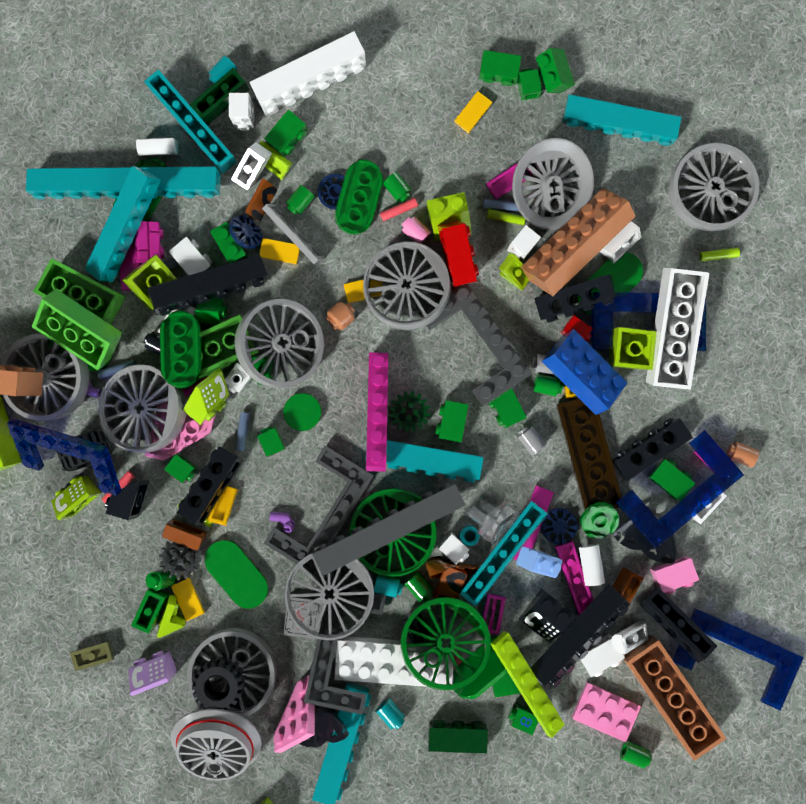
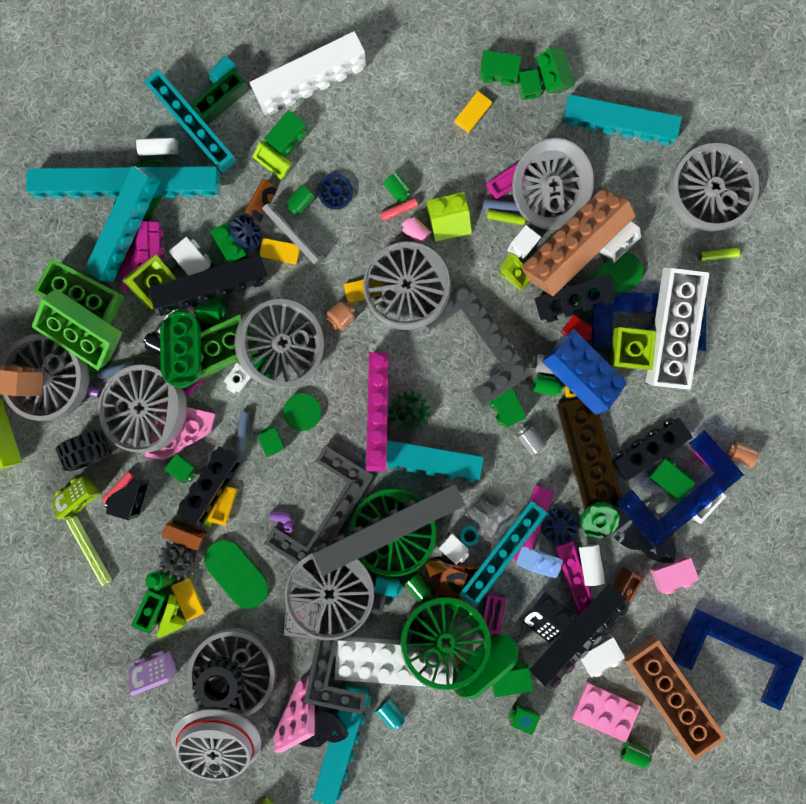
clear blue plate [7,418,122,496] -> none
olive plate [70,640,115,671] -> none
lime slope [183,368,229,425] -> none
white brick [229,93,254,131] -> none
white brick [231,142,272,190] -> none
green tile [335,159,383,235] -> none
dark green brick [428,720,488,754] -> none
green brick [435,400,469,443] -> none
red brick [438,220,479,287] -> none
lime plate [491,631,565,738] -> none
white brick [611,621,649,654] -> none
black brick [640,587,717,663] -> none
none -> yellowish green axle [66,516,112,586]

